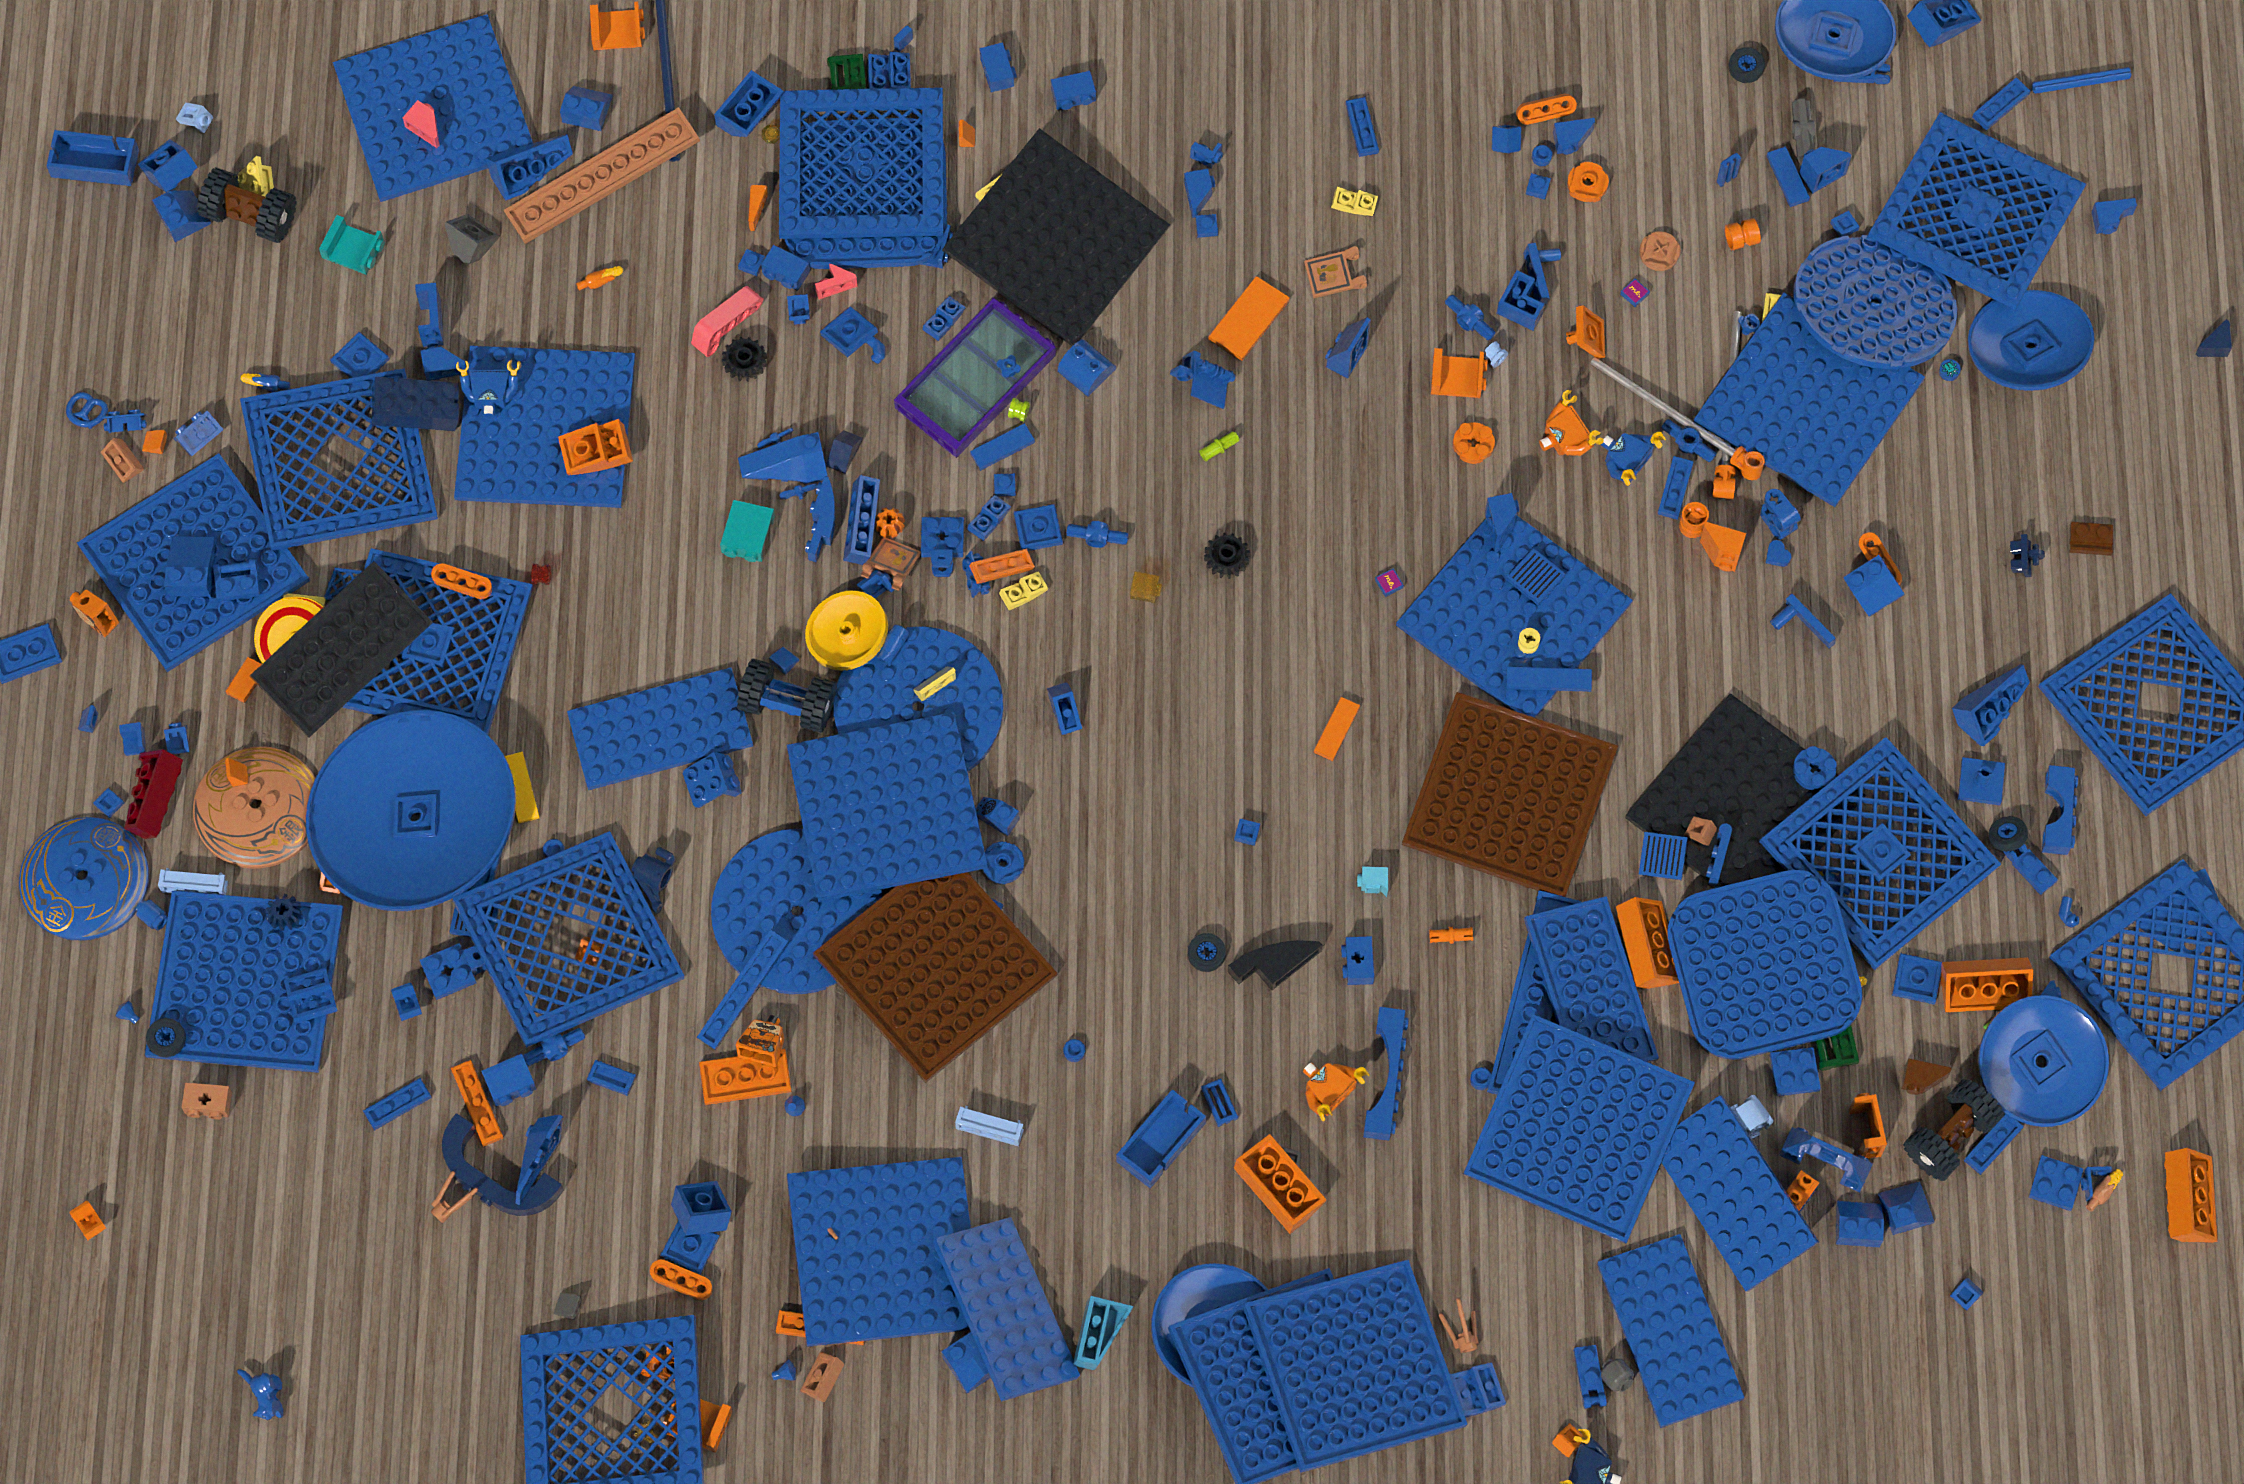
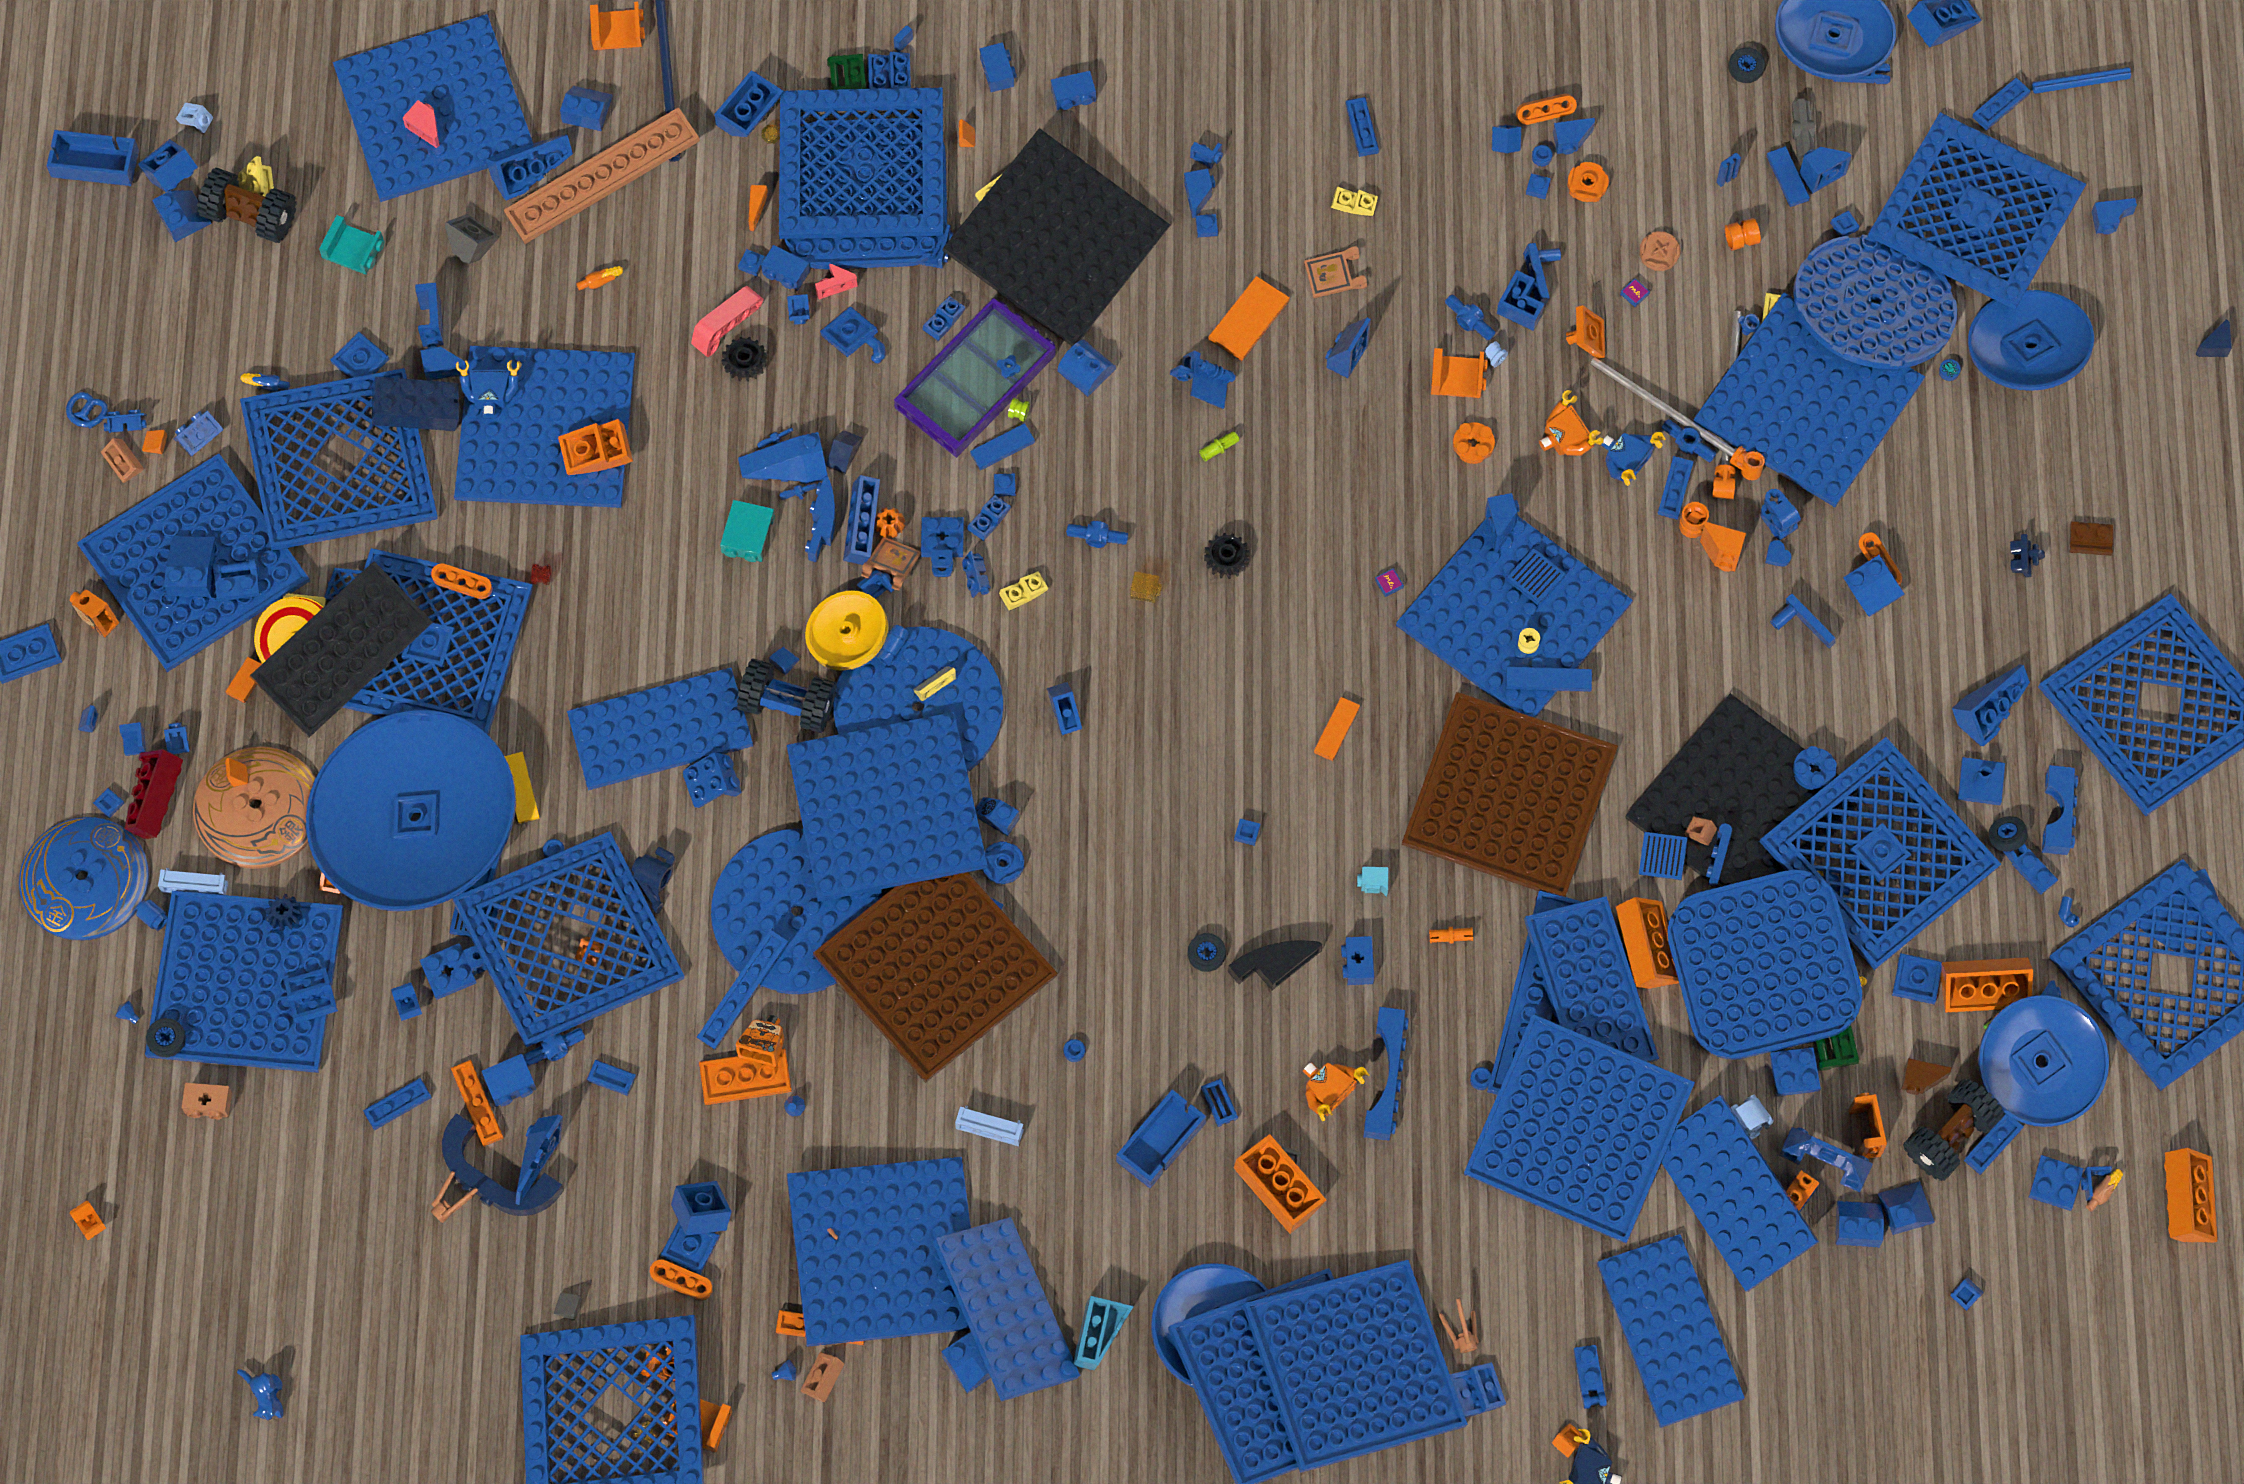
orange tile [969,549,1035,584] -> none
blue tile [1014,504,1063,551] -> none
dark grey head [1601,1359,1634,1392] -> none

